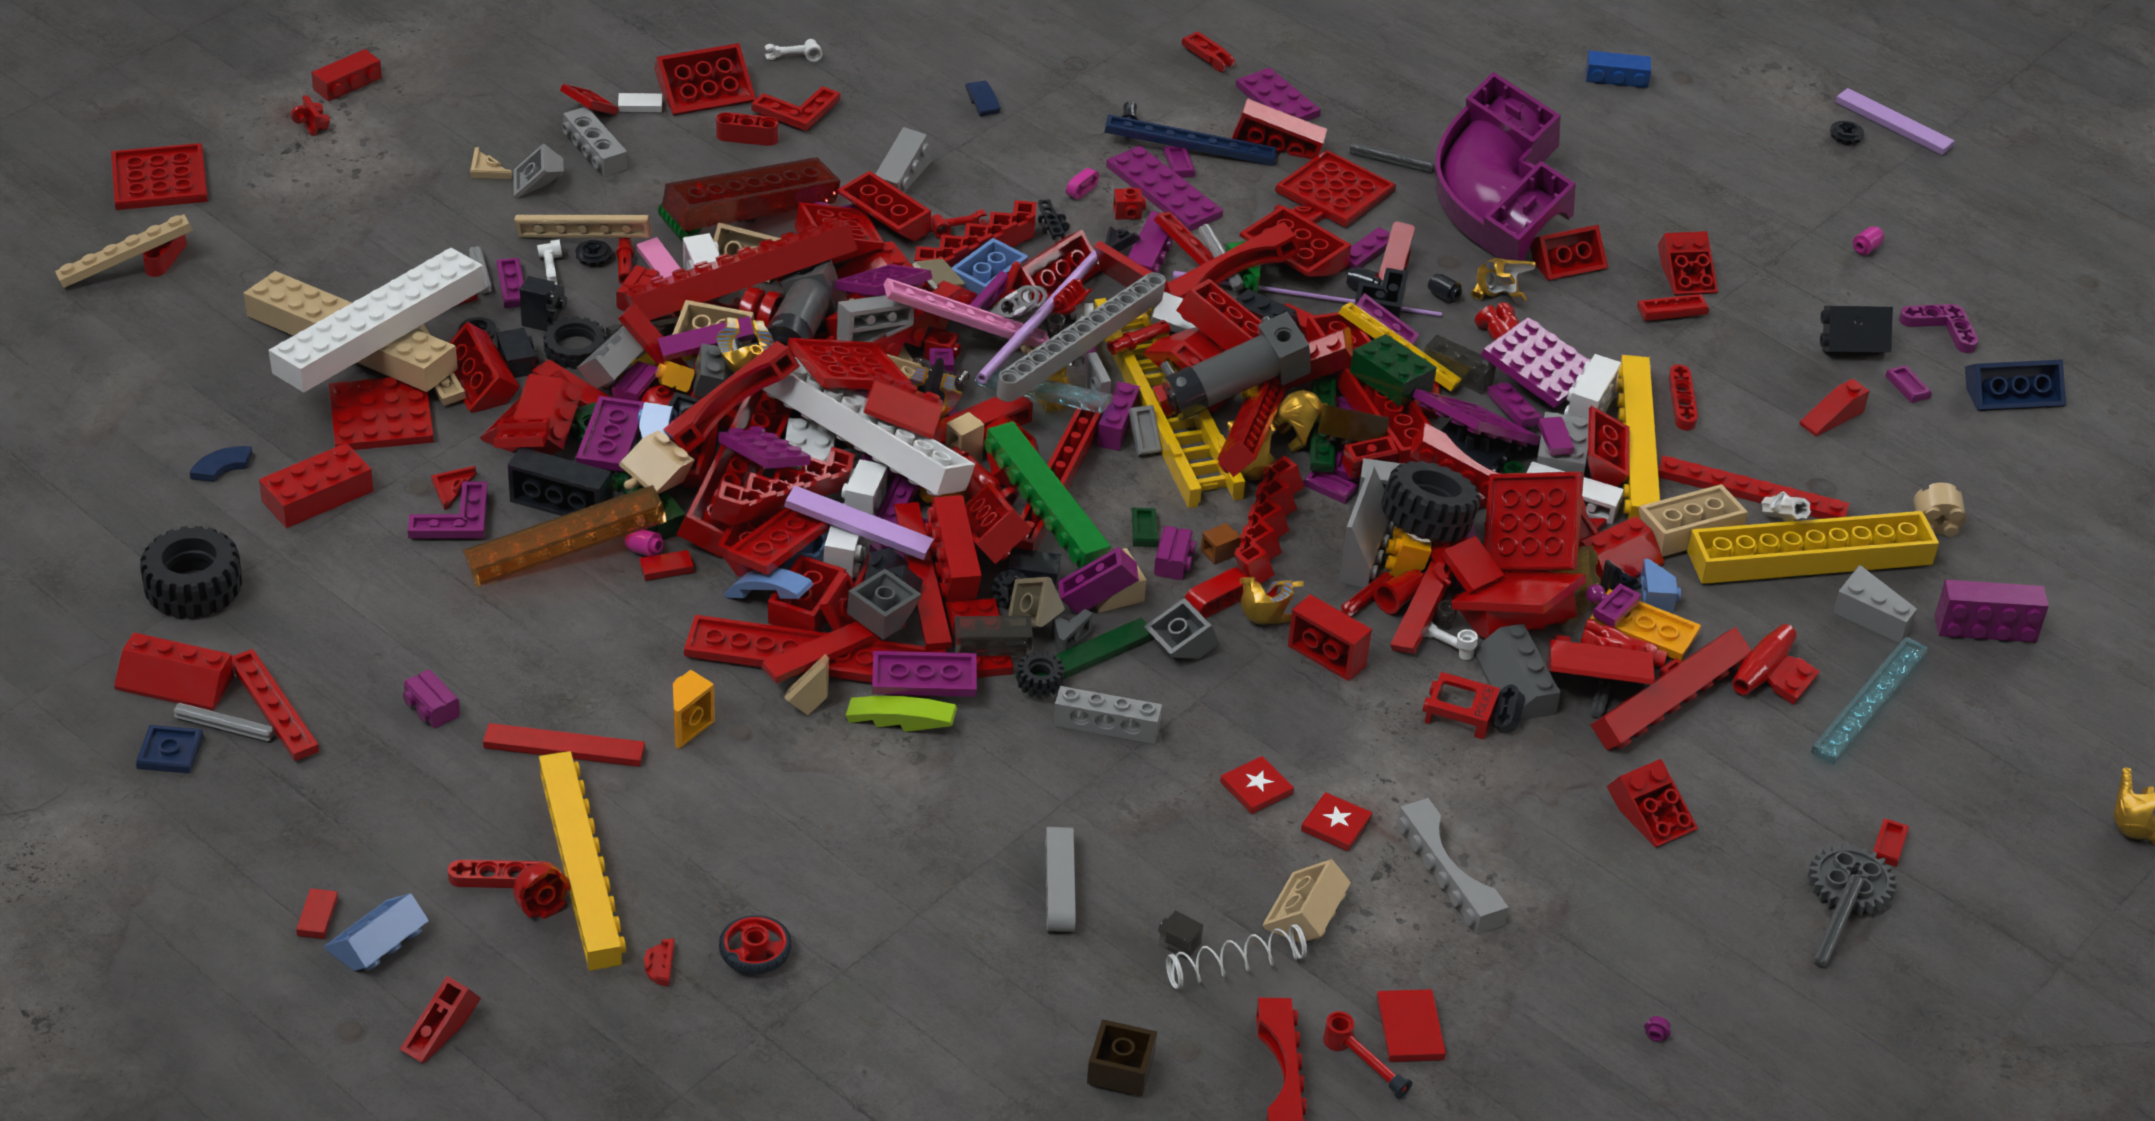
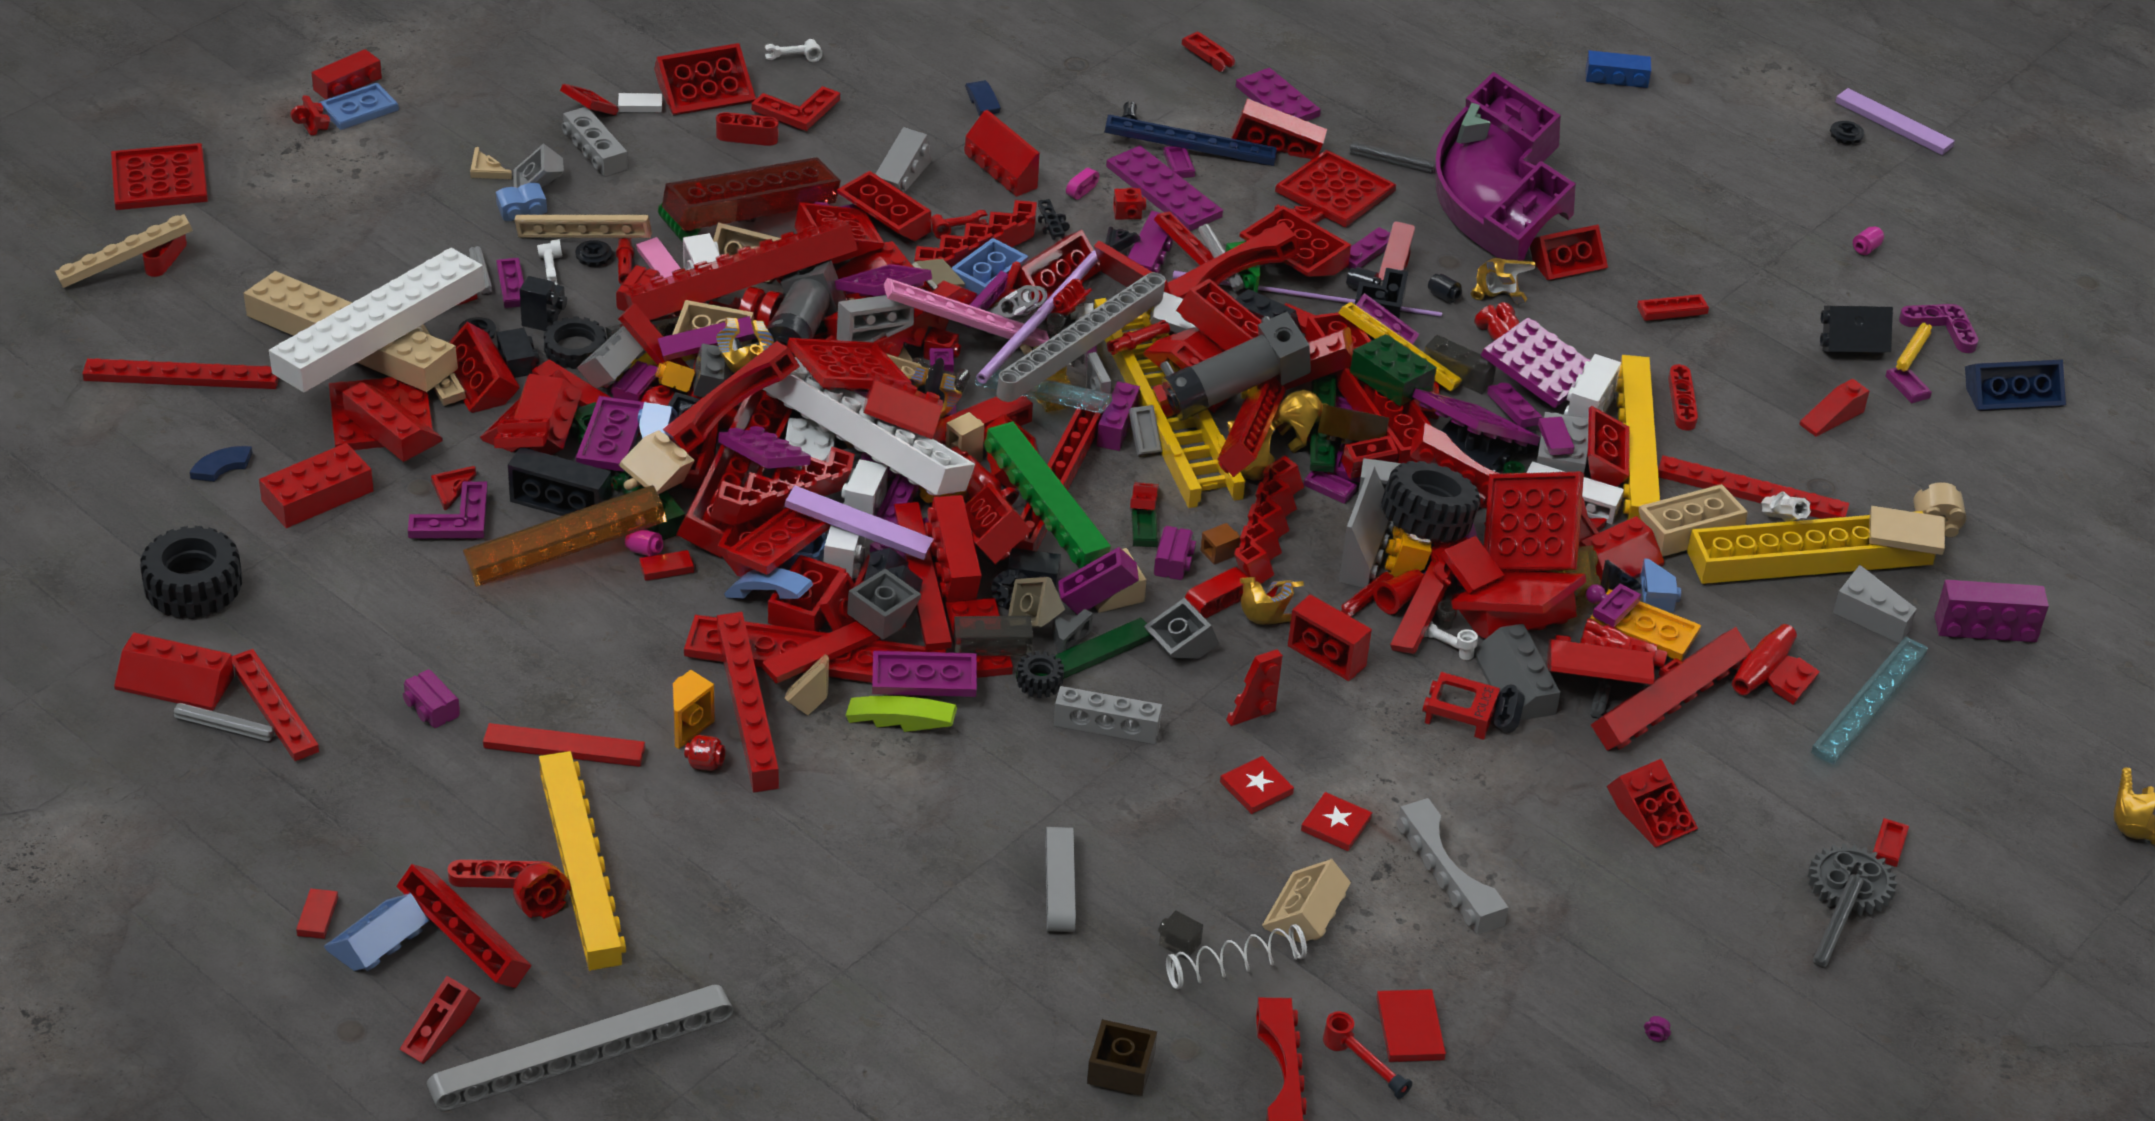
dark blue tile [136,725,203,774] -> none
red tile [644,938,675,987] -> none
red wheel [719,915,792,975] -> none
red slope [1657,231,1718,295] -> none
none -> red plate [82,358,279,389]
none -> medium blue tile [319,83,399,130]
none -> red slope [342,382,443,462]
none -> red brick [396,864,532,988]
none -> light grey beam [427,985,734,1111]
none -> medium blue brick [496,183,547,221]
none -> red head [684,735,726,771]
none -> red brick [717,612,779,793]
none -> red slope [964,110,1040,197]
none -> red slope [1130,482,1159,510]
none -> red wing [1226,649,1283,726]
none -> sand green slope [1456,103,1491,144]
none -> tan tile [1869,506,1945,555]
none -> yellow axle [1896,323,1932,372]

